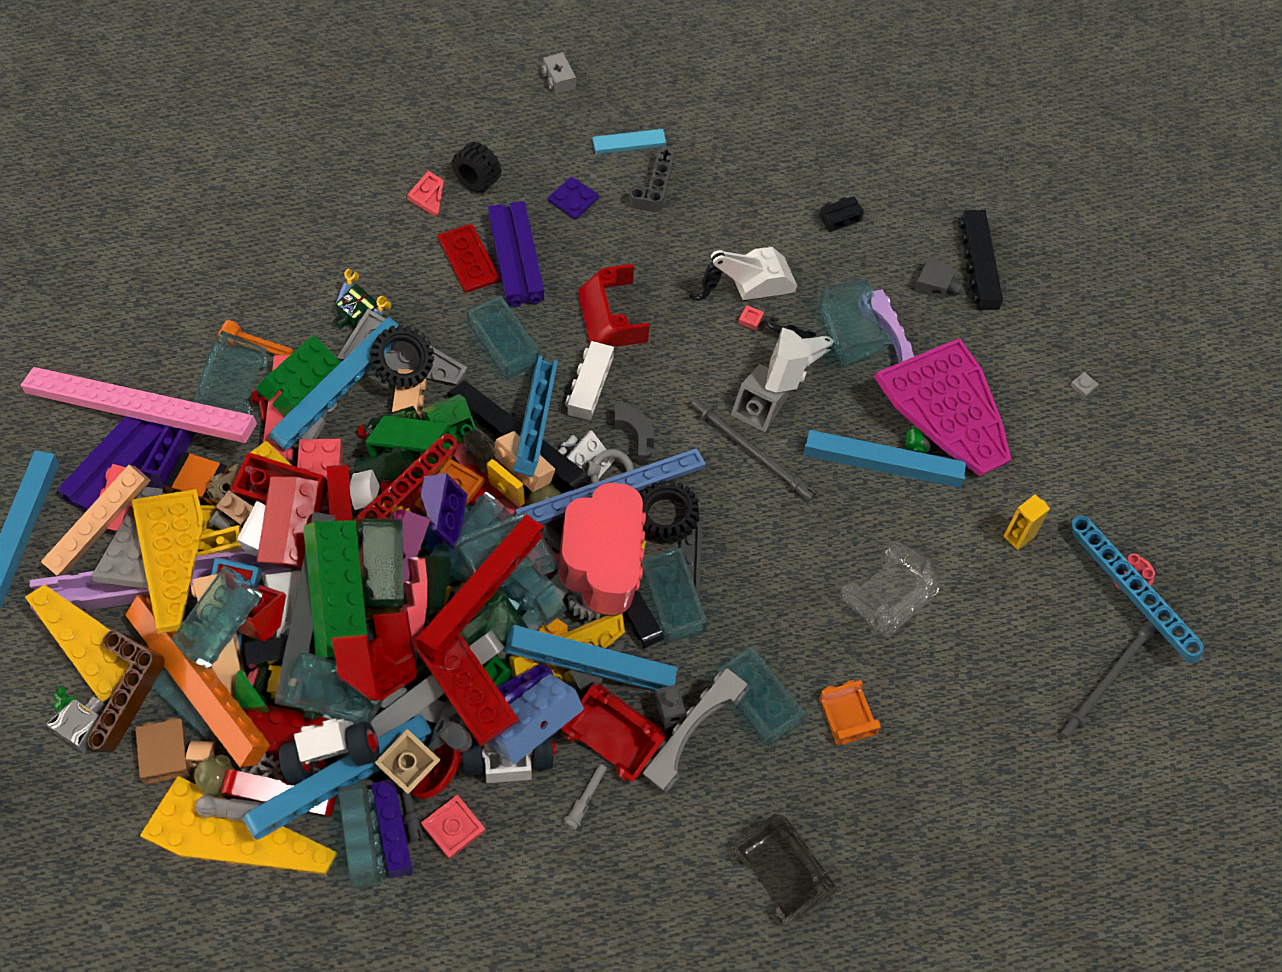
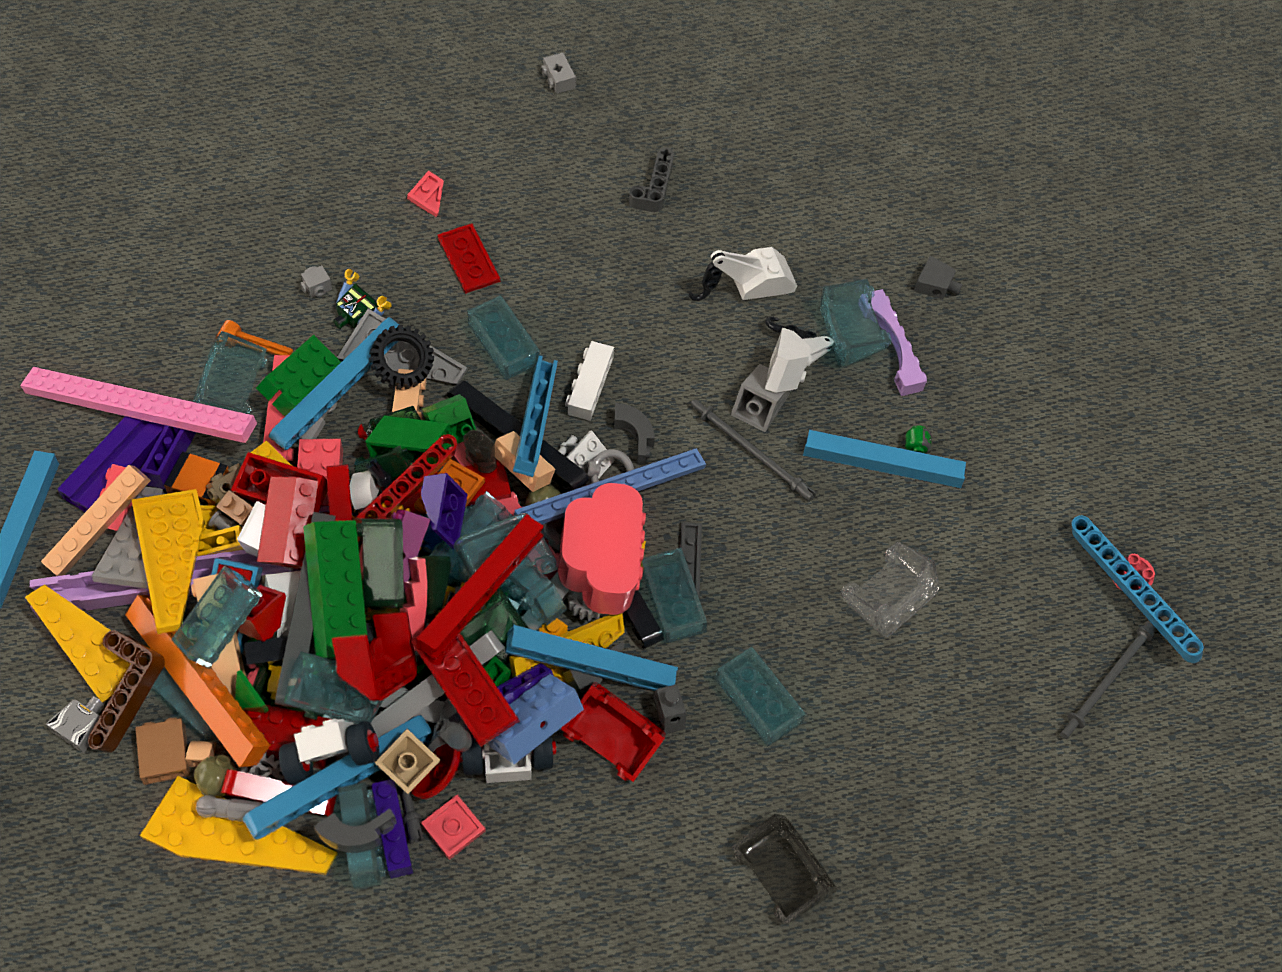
green plant [54,686,77,713] -> none
red bar [251,390,268,423] -> none
black tyre [451,141,502,193] -> none
yellow plate [487,459,525,508] -> none
dark purple brick [488,201,544,307] -> none
dark purple plate [547,176,599,220] -> none
light grey pin [564,764,607,831] -> none
red windscreen [578,263,650,347] -> none
medium azure tile [592,129,666,154] -> none
black tyre [640,480,699,543] -> none
light grey arch [643,668,750,793] -> none
coral plate [738,305,764,331] -> none
black brick [819,196,864,233] -> none
orange panel [819,680,881,746] -> none
dark pink piece [873,338,1012,477] -> none
black brick [958,210,1003,310] -> none
yellow brick [1004,494,1050,550] -> none
light grey plate [1070,372,1099,398] -> none
none -> light grey brick [300,266,332,298]
none -> dark grey arch [313,809,397,853]
none -> black pin [366,459,401,493]

